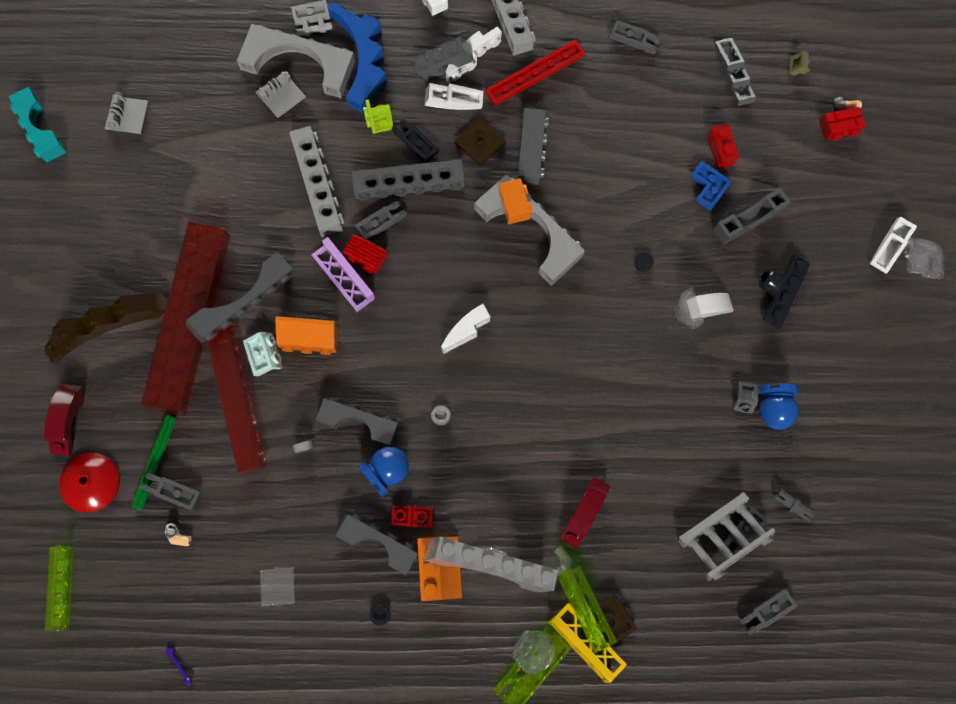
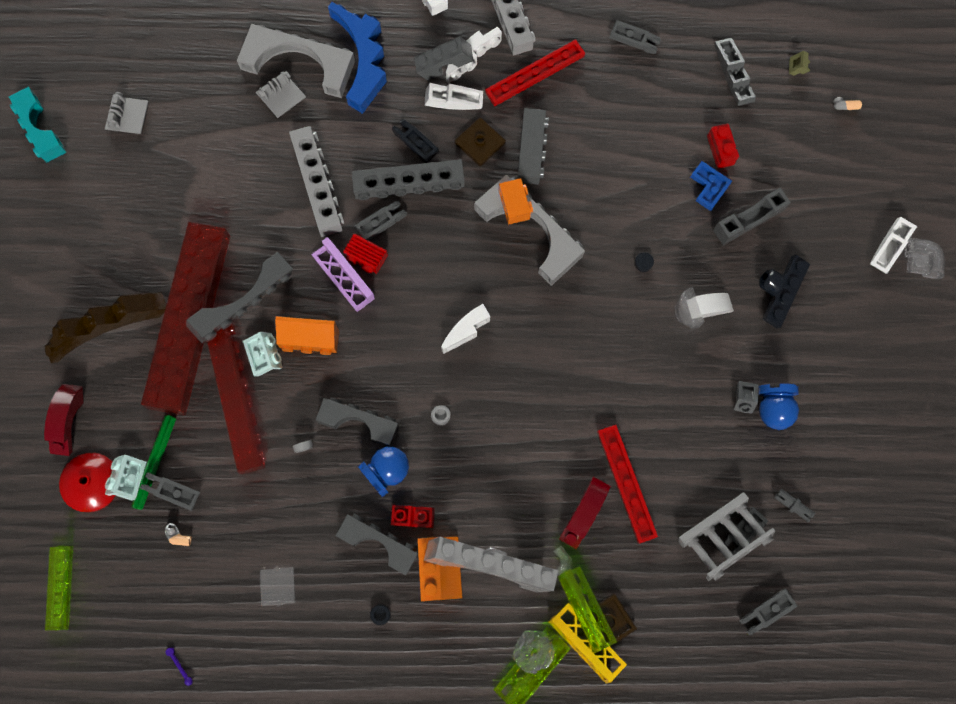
light grey plate [291,0,332,37] -> none
lime bracket [363,99,393,134] -> none
red brick [819,107,866,141] -> none
none -> light aqua bracket [105,454,147,501]
none -> red plate [597,425,658,544]

